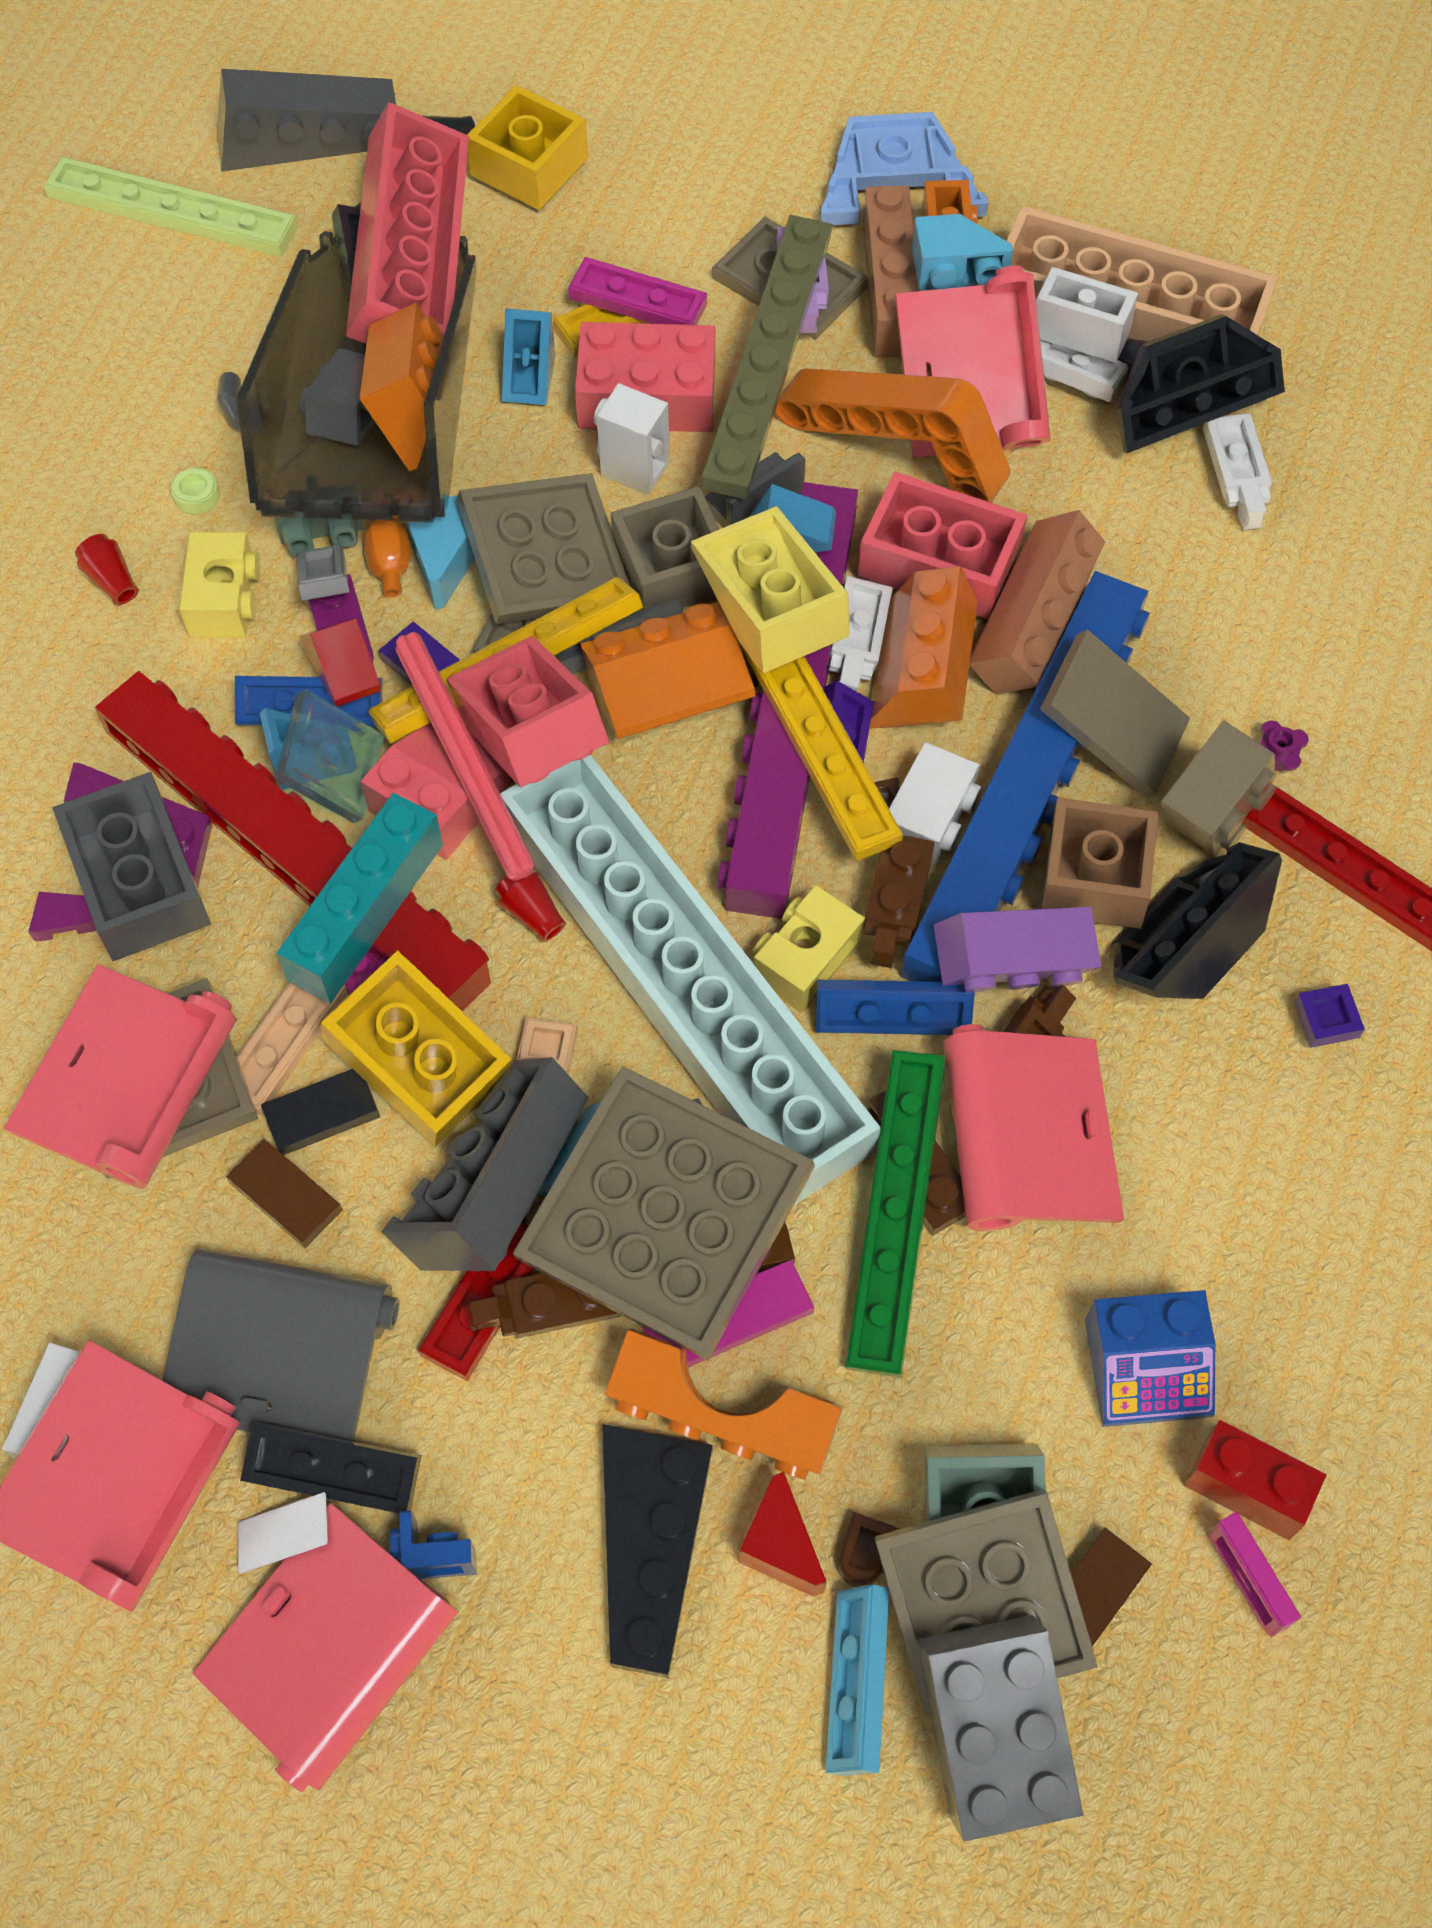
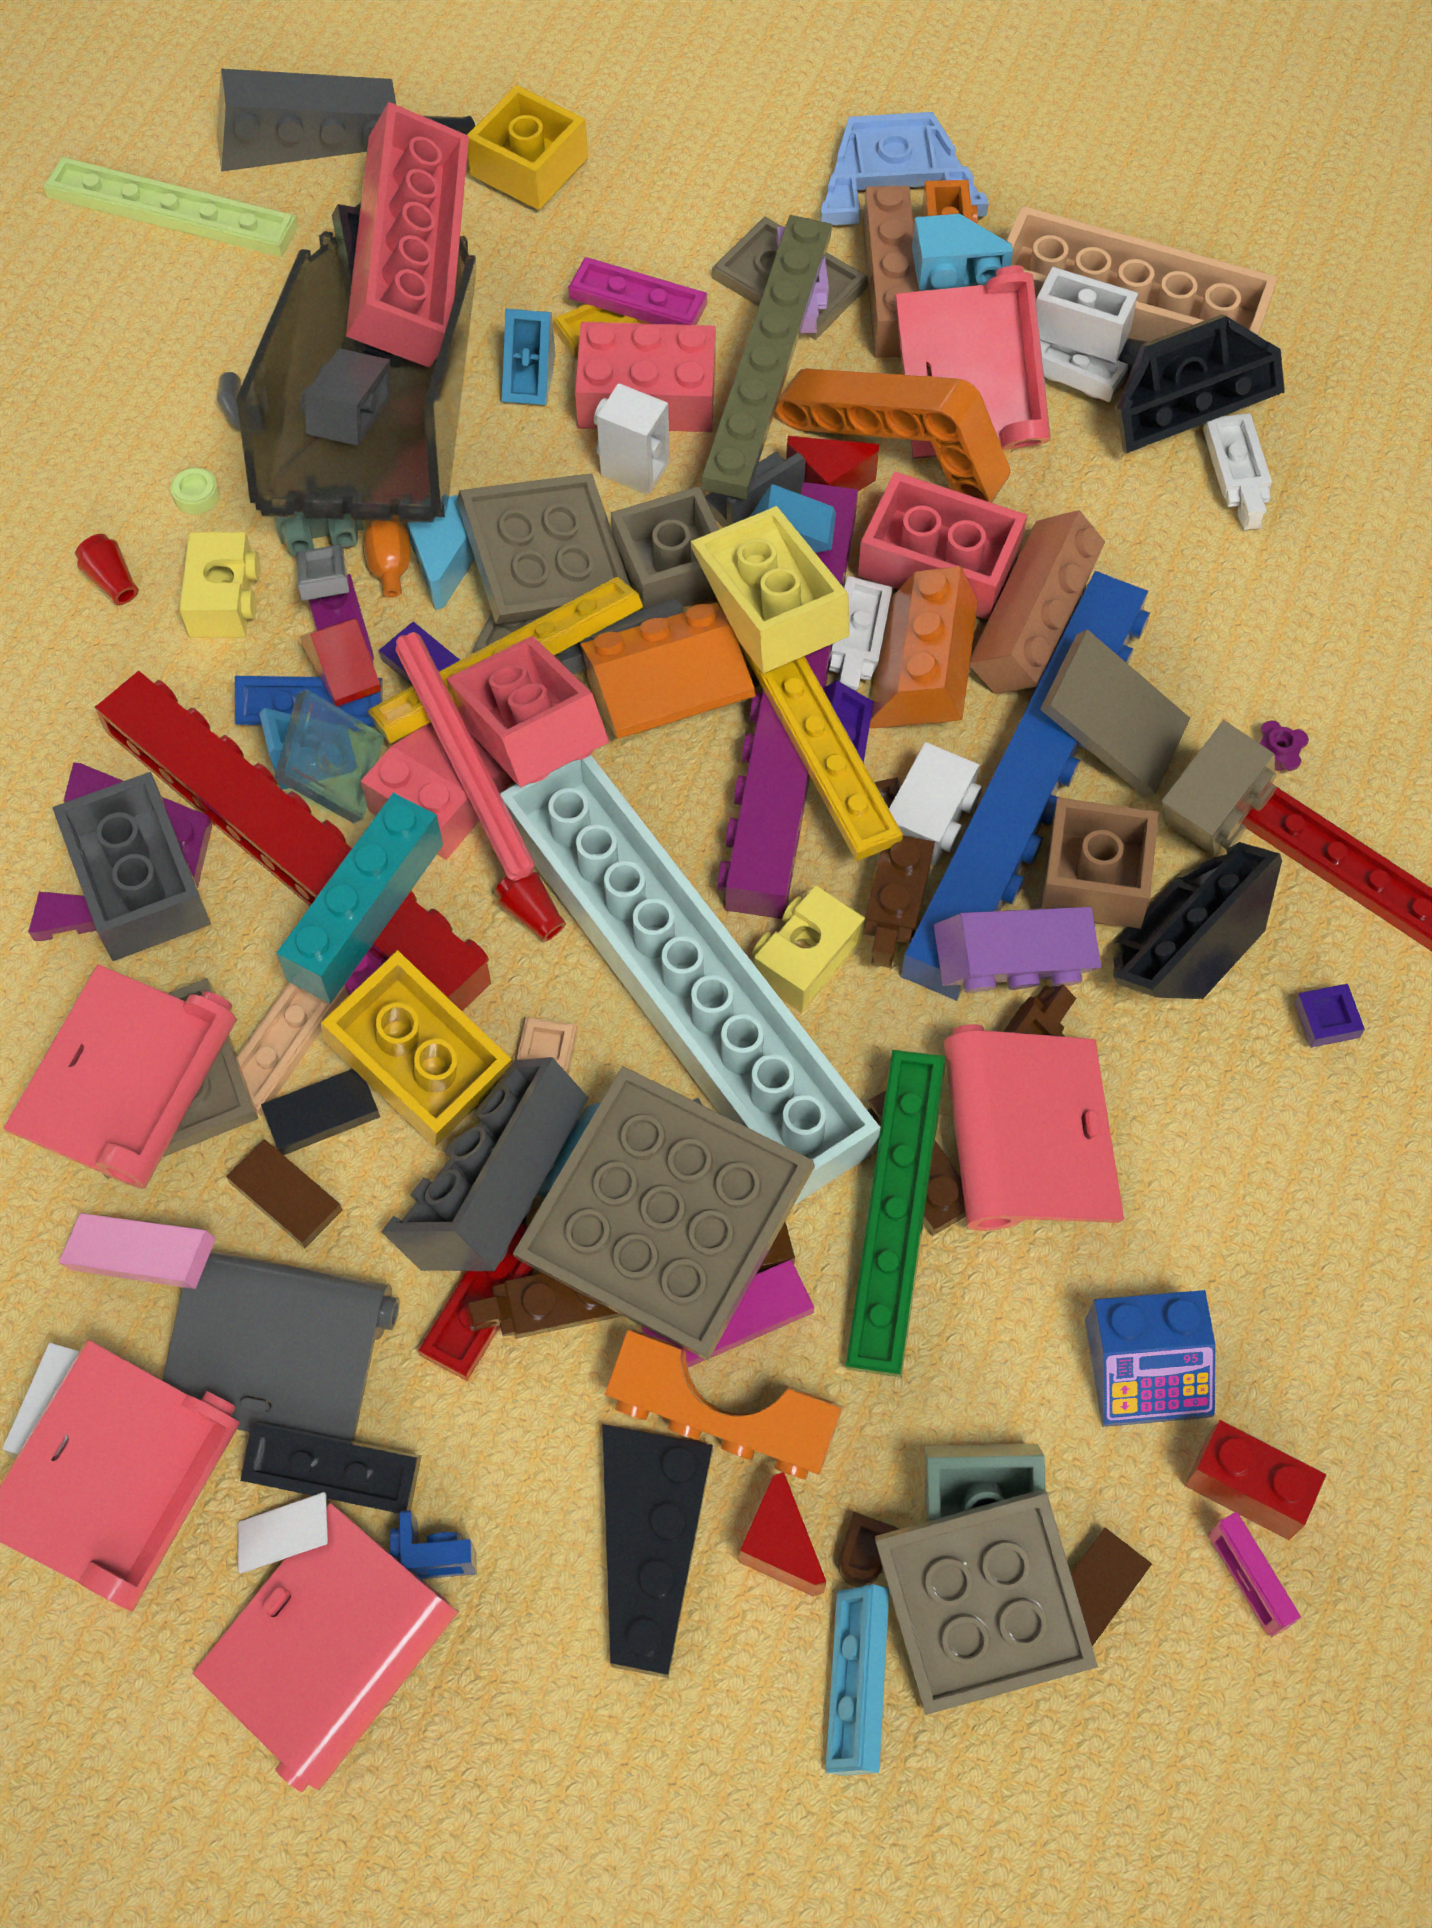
orange slope [359,302,442,472] -> none
blue tile [816,979,975,1035] -> none
brick [916,1615,1083,1842] -> none
none -> bright pink tile [58,1213,216,1289]
none -> red slope [786,436,880,492]

